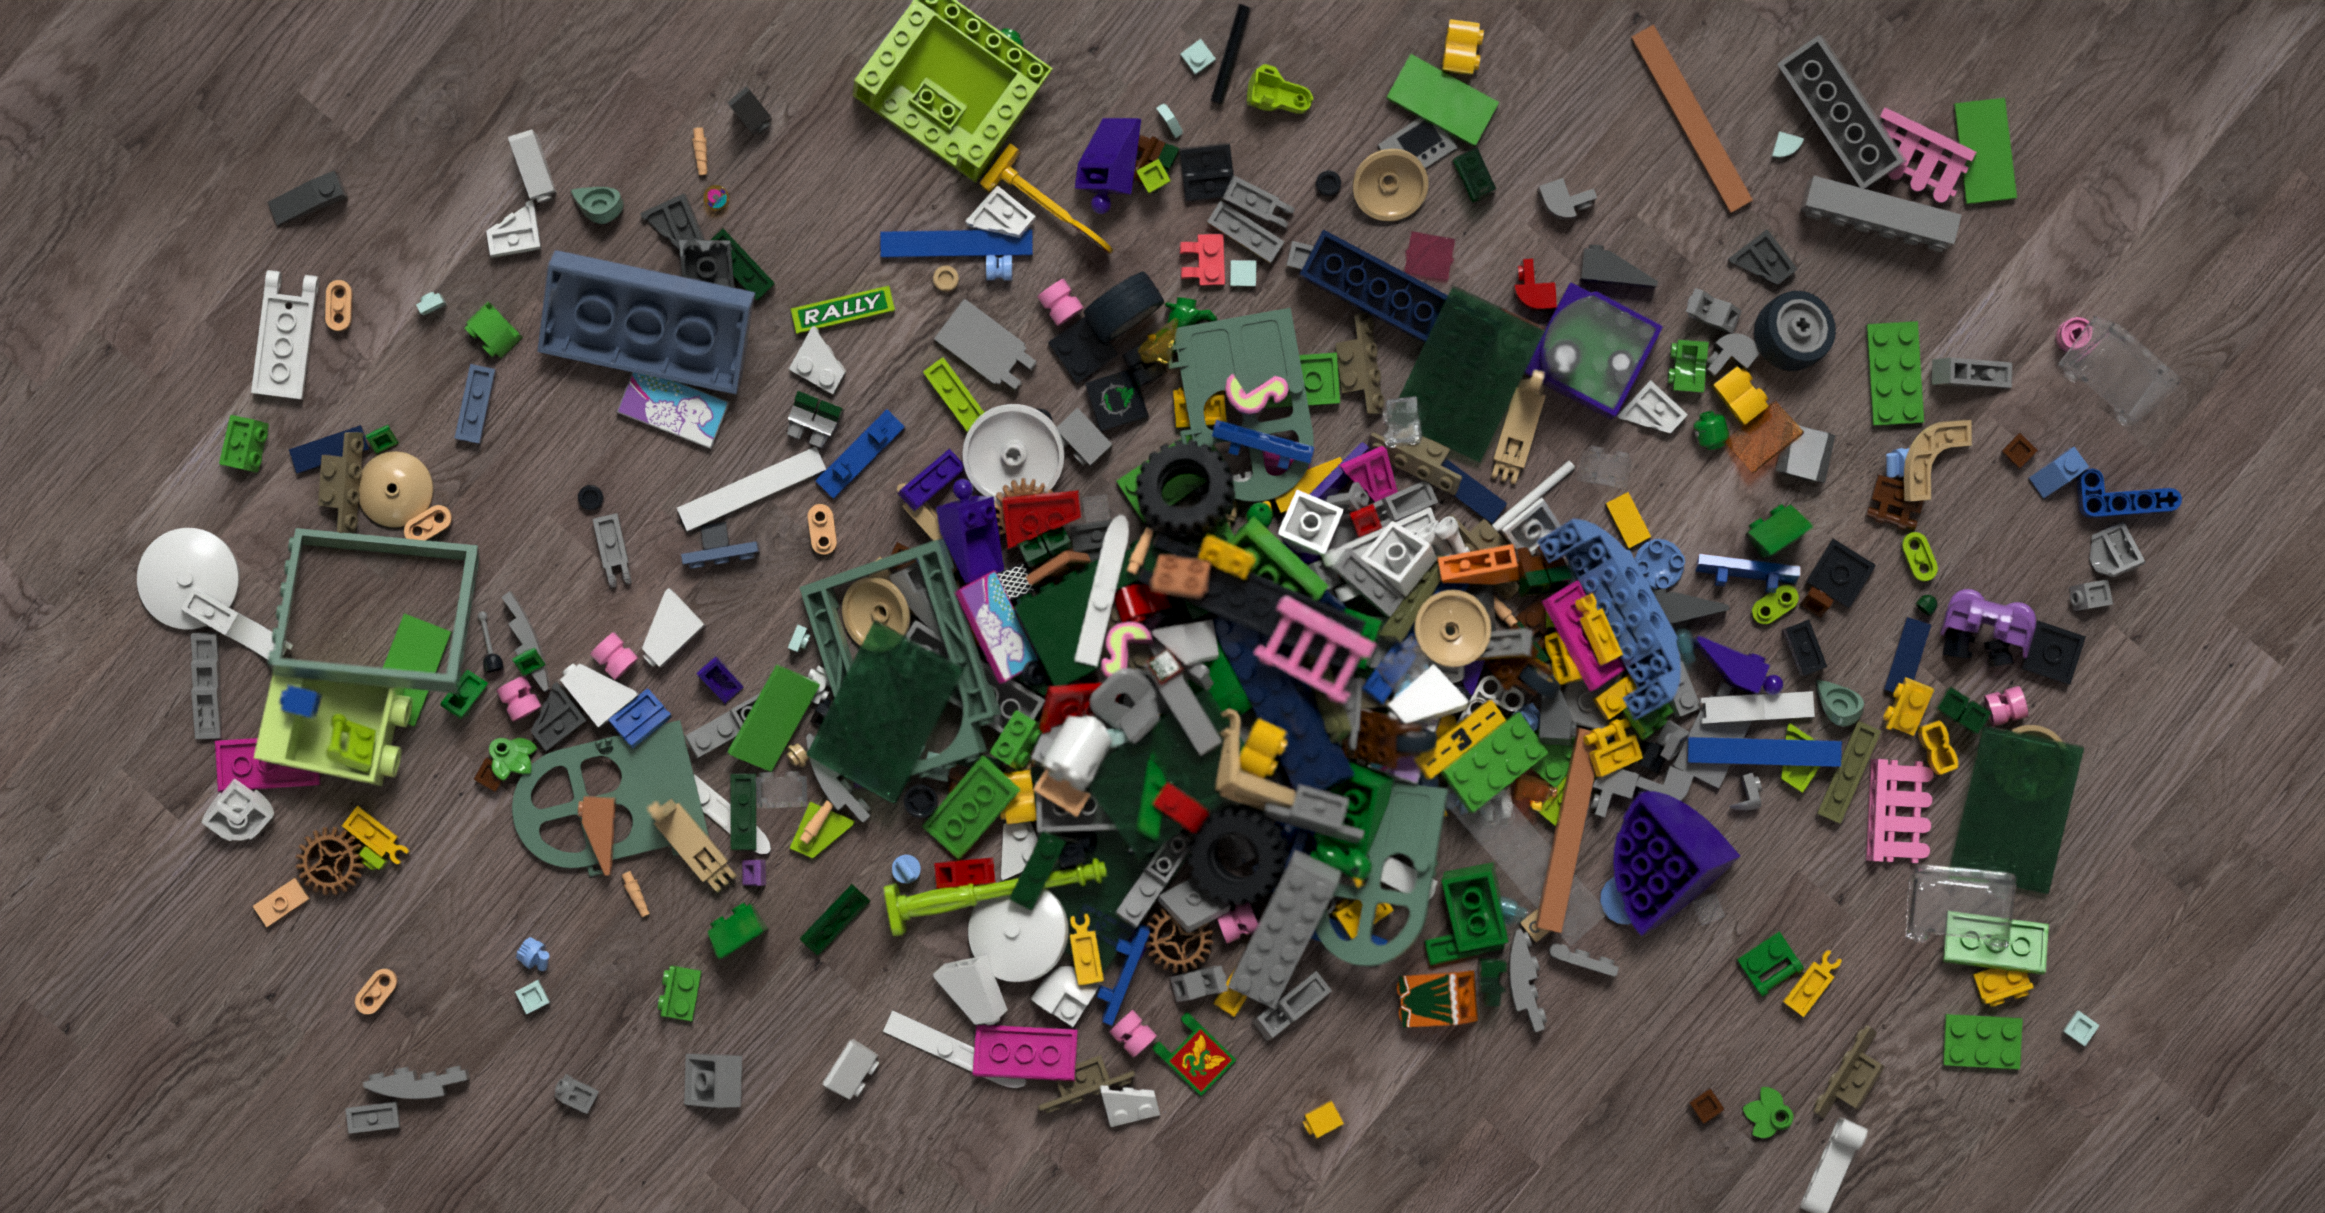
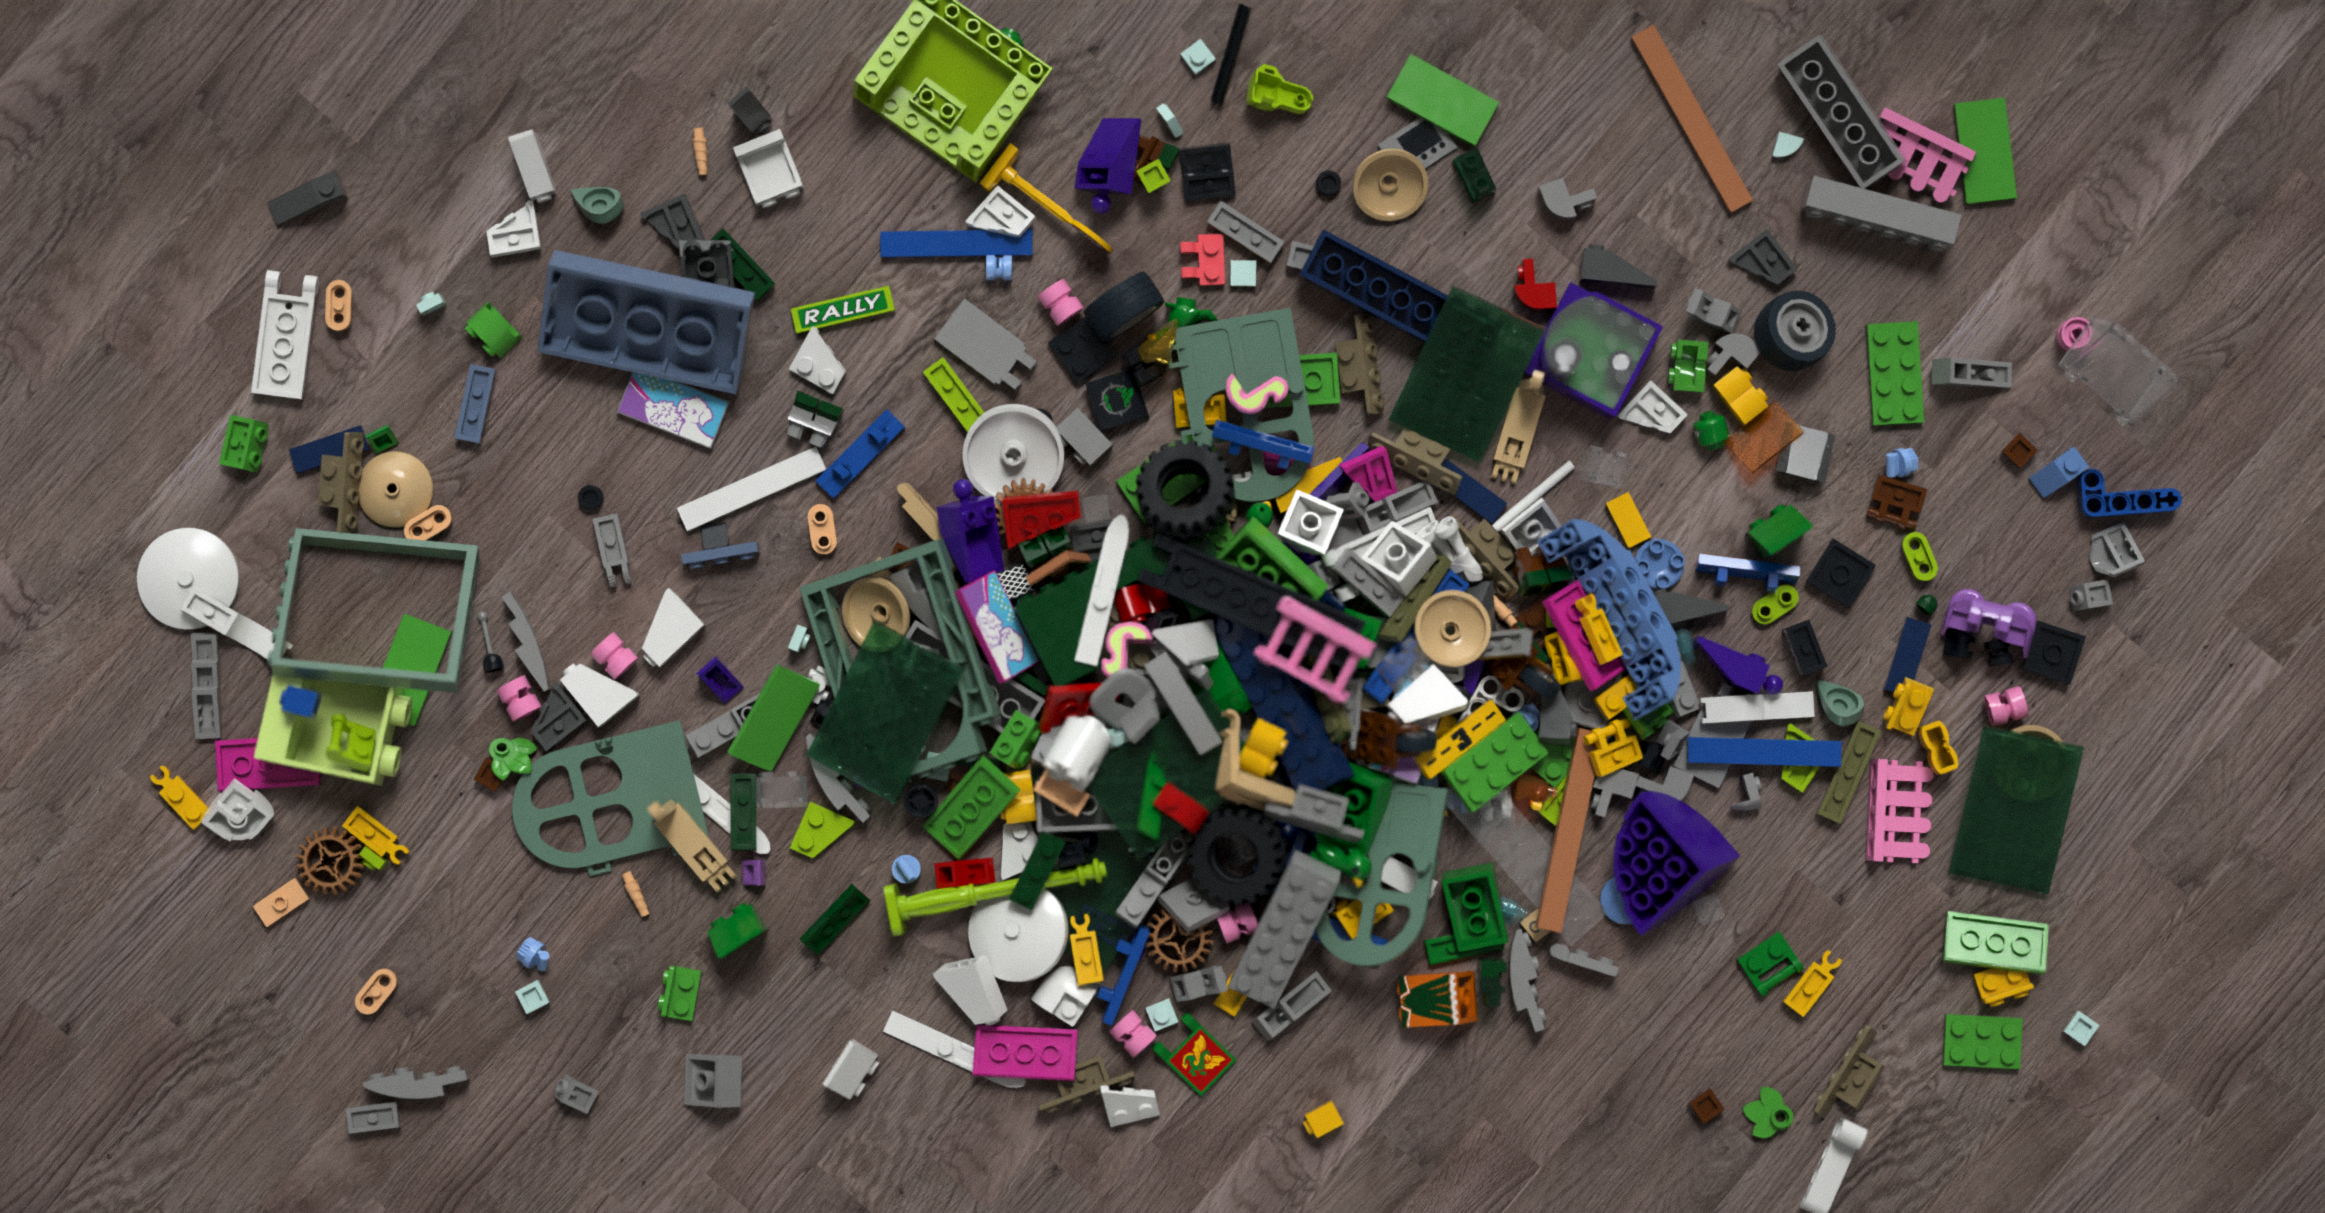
green slope [440,669,488,719] -> none
green slope [512,648,546,676] -> none
nougat slope [578,796,616,875] -> none
blue plate [608,688,672,749] -> none
tile [704,185,730,211] -> none
tan plate [786,743,809,768] -> none
light nougat animal [799,800,833,844] -> none
dark purple tile [897,449,965,512] -> none
tan tile [933,266,959,292] -> none
black plate [1022,660,1046,686] -> none
light nougat animal [1127,528,1154,575] -> none
tile [1147,648,1183,685] -> none
nougat bracket [1151,555,1210,597] -> none
yellow bracket [1198,535,1256,579] -> none
light grey hinge [1222,176,1295,228] -> none
red tile [1349,504,1382,537] -> none
clear cylinder [1382,396,1422,447] -> none
clear pink piece [1404,231,1455,280] -> none
orange slope [1438,544,1519,585] -> none
yellow brick [1442,19,1484,75] -> none
reddish brown plate [1799,587,1834,618] -> none
tan plate [1904,420,1972,501] -> none
clear windscreen [1906,865,2016,950] -> none
dark green hips [1934,687,1991,734] -> none
none -> yellow plate [150,766,209,830]
none -> white panel [733,129,804,208]
none -> light aqua plate [1146,998,1178,1031]

